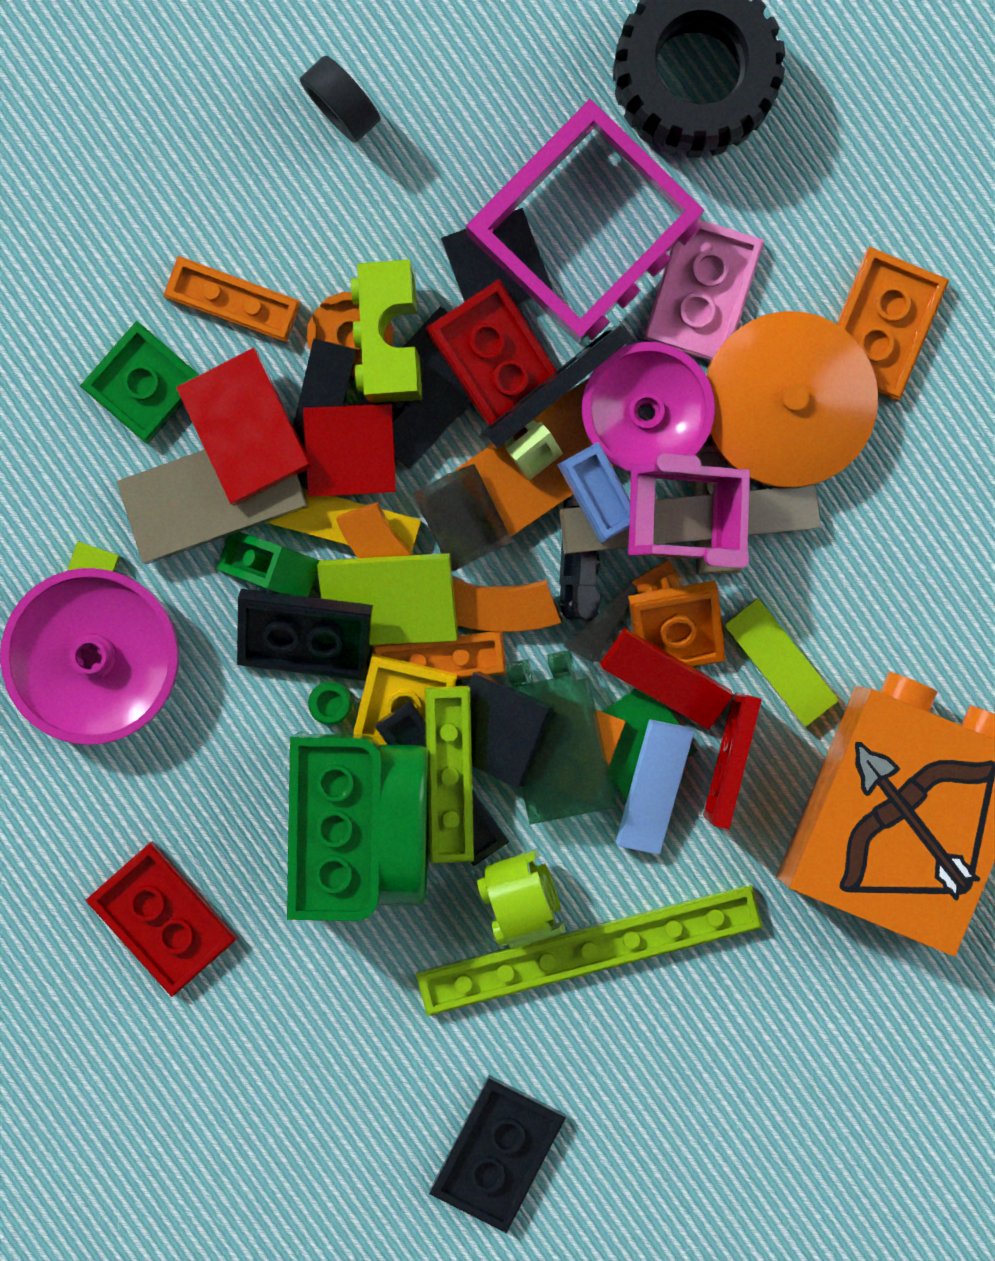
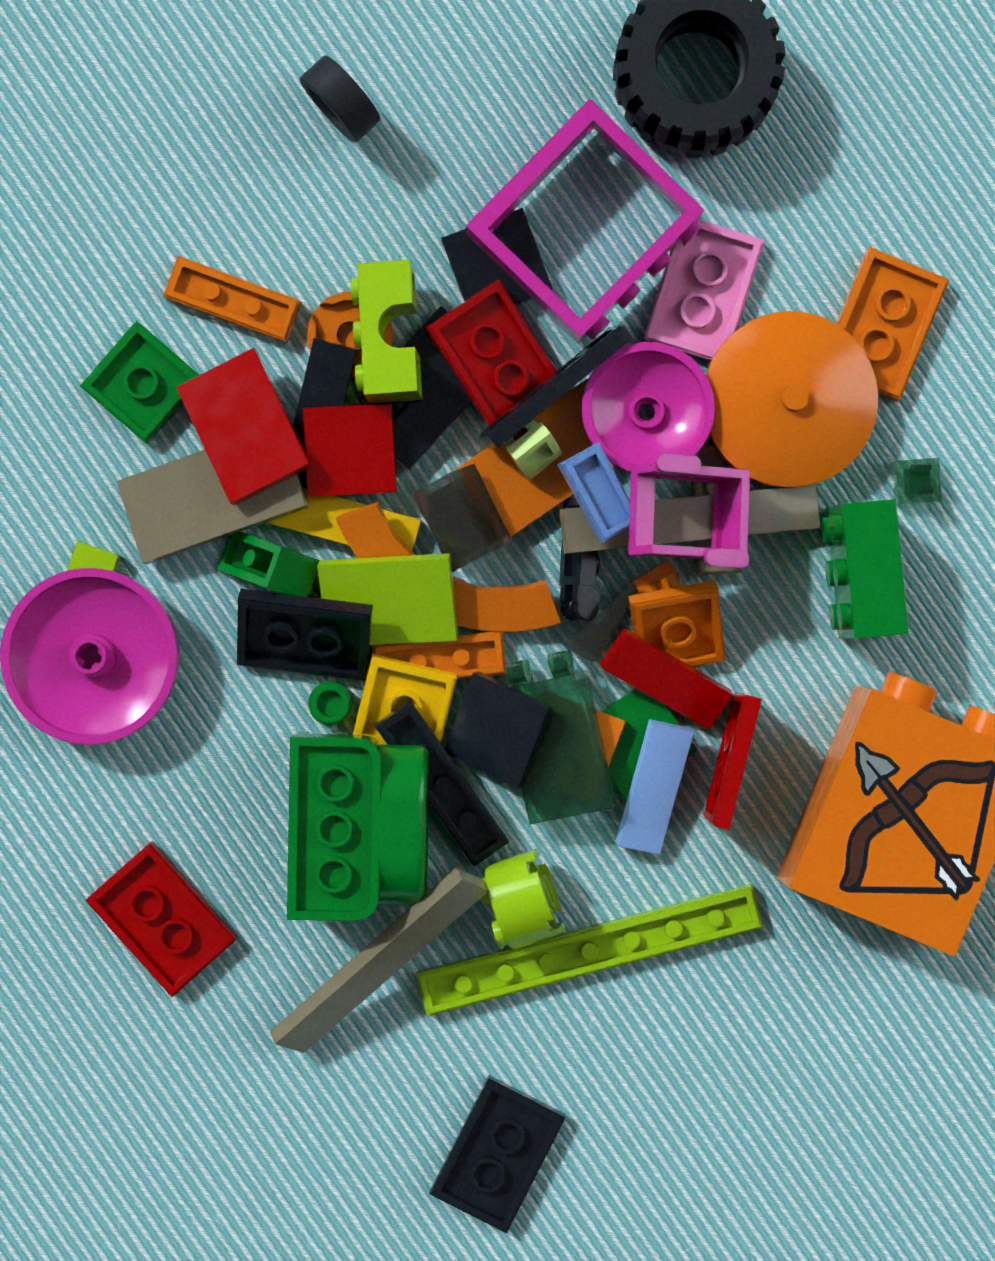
lime tile [425,686,474,864] -> none
lime tile [723,598,839,727] -> none
none -> dark tan tile [270,868,489,1053]
none -> green brick [821,499,908,639]
none -> clear green tile [892,458,942,505]

